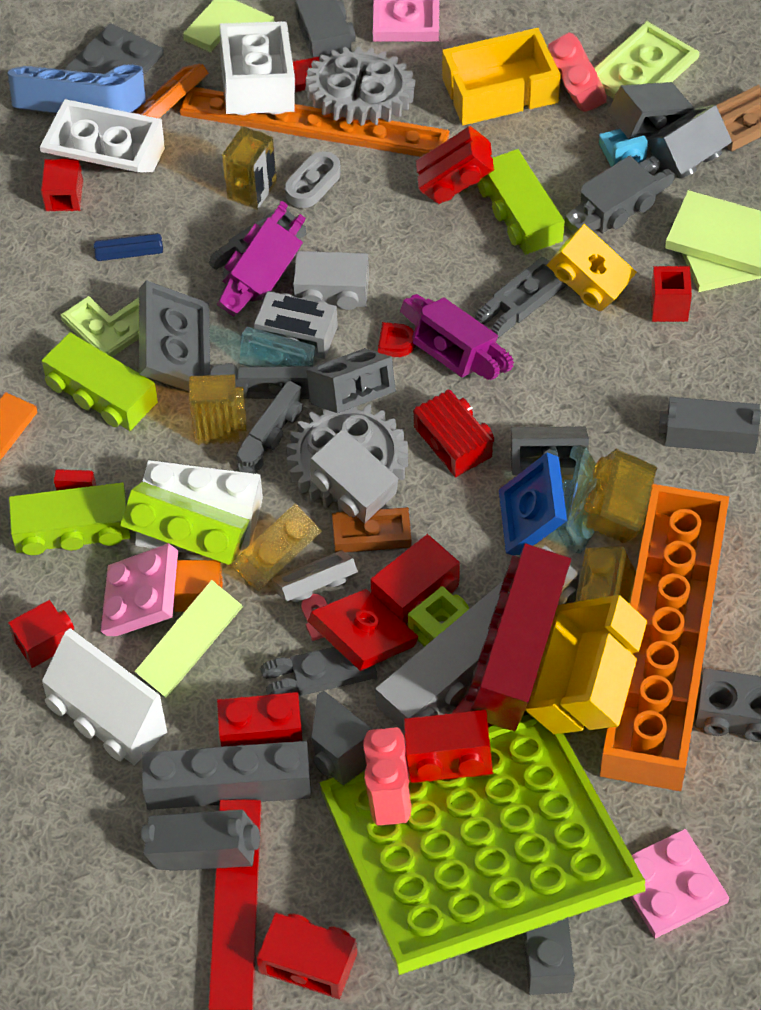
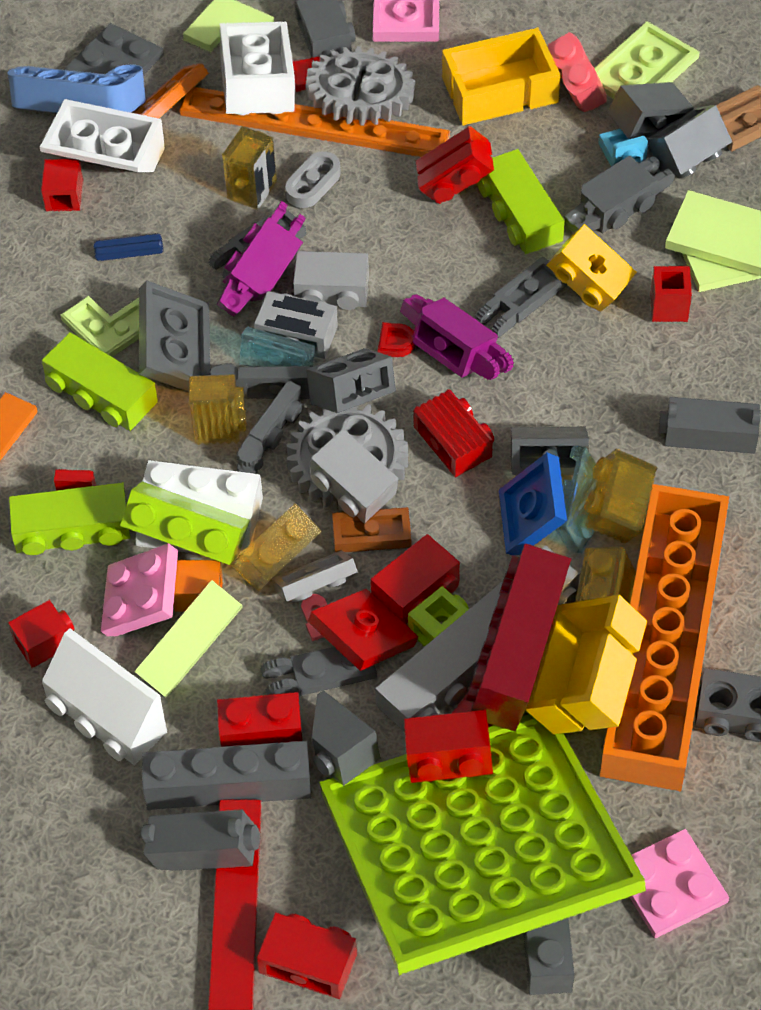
coral brick [363,727,412,826] -> none

